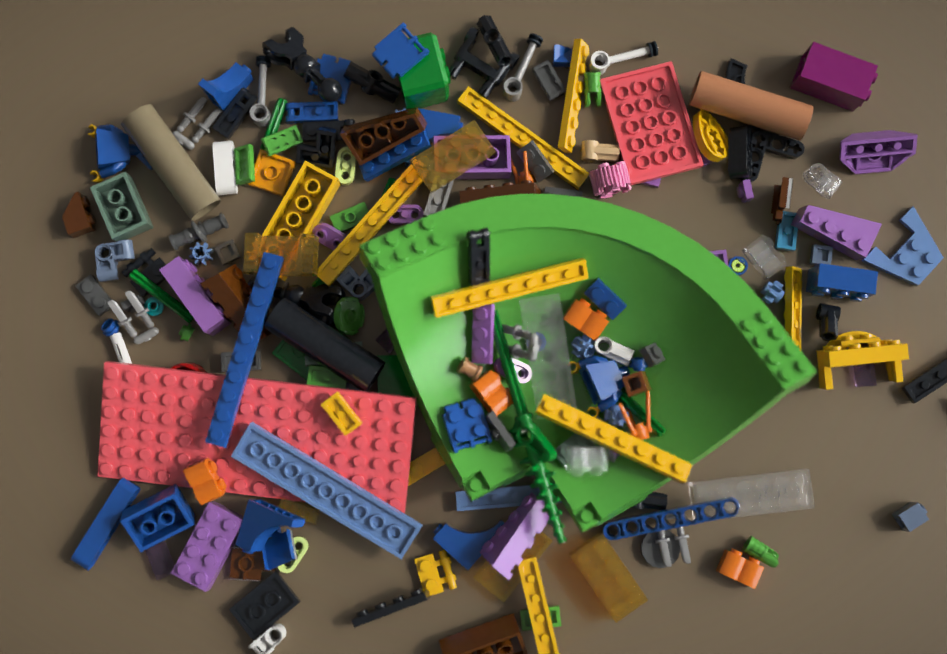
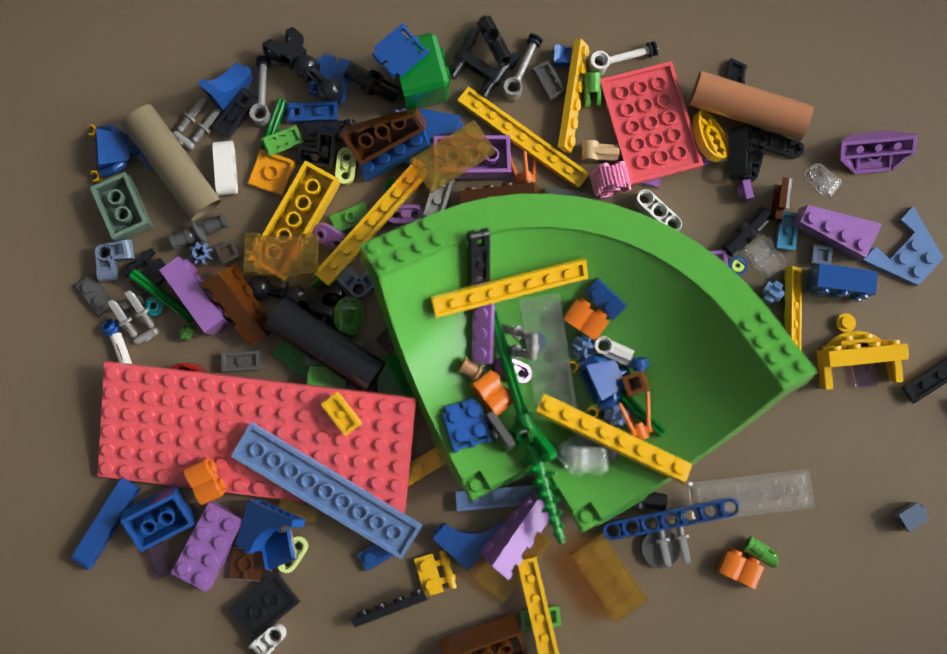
reddish brown slope [62,192,96,238] -> none
blue plate [205,252,284,448] -> none
bright green plate [234,144,255,185] -> none
dark grey plate [516,140,555,183] -> none
dark grey plate [640,343,666,368] -> none
magenta brick [790,42,878,112] -> none
black piece [816,303,841,342] -> none
none -> blue plate [357,544,394,571]
none -> white beam [634,189,682,231]
none -> black piece [721,206,773,258]
none -> yellow plate [836,313,856,333]

